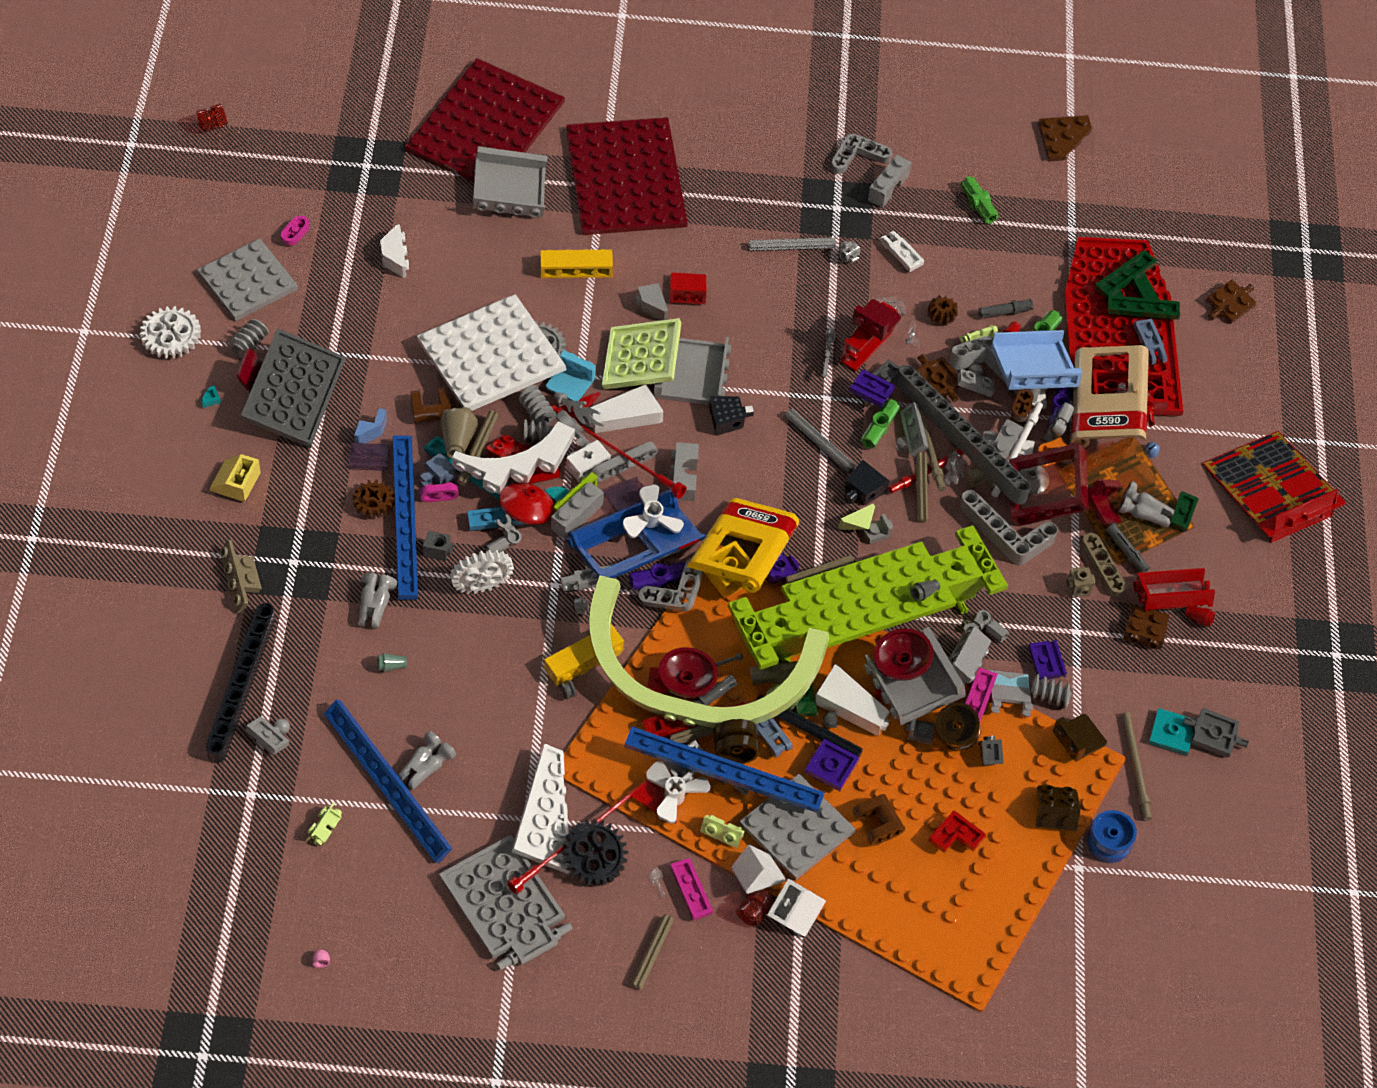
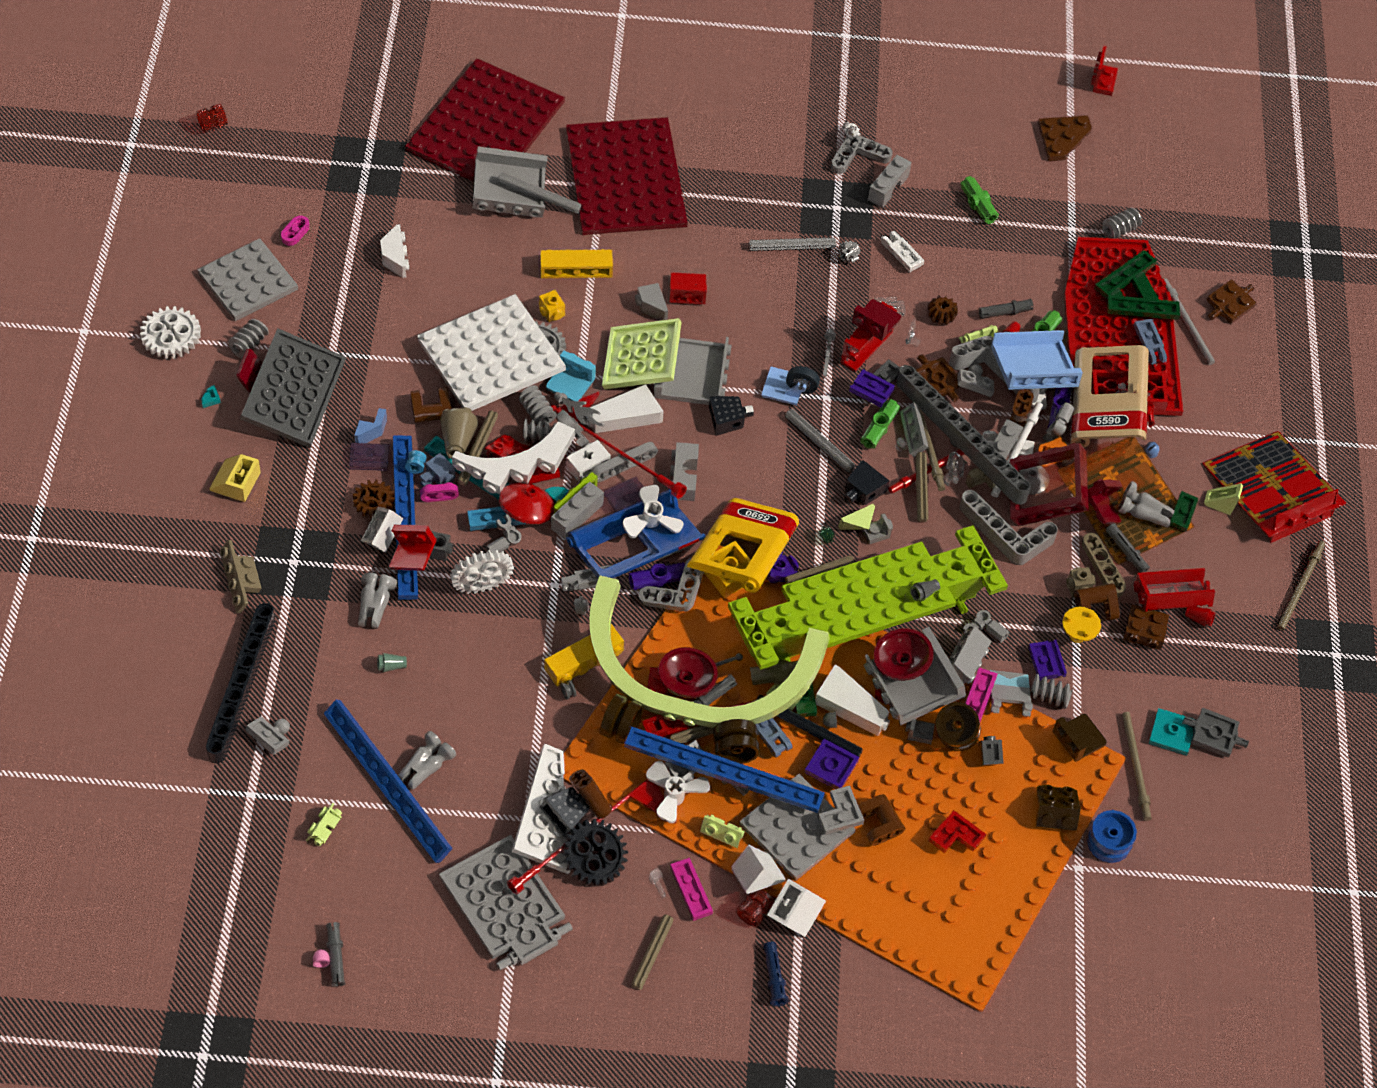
none -> dark grey pin [326,922,345,987]
none -> white slope [361,507,403,553]
none -> red bracket [389,524,437,571]
none -> dark azure wheel [405,450,427,474]
none -> light grey axle [498,172,581,213]
none -> yellow brick [539,290,565,322]
none -> black torso [539,787,590,837]
none -> reddish brown connector [569,769,612,819]
none -> dark brown wheel [600,694,644,745]
none -> plate [761,366,820,406]
none -> dark blue pin [763,942,789,1006]
none -> clear green plate [818,526,835,544]
none -> light grey plate [818,786,864,835]
none -> white axle [842,122,860,138]
none -> yellow piece [1062,607,1101,643]
none -> reddish brown connector [1074,583,1120,621]
none -> red bracket [1090,46,1118,96]
none -> light grey piece [1102,207,1142,239]
none -> light grey bar [1164,279,1215,365]
none -> yellowish green slope [1204,483,1243,515]
none -> dark tan bar [1277,541,1325,631]

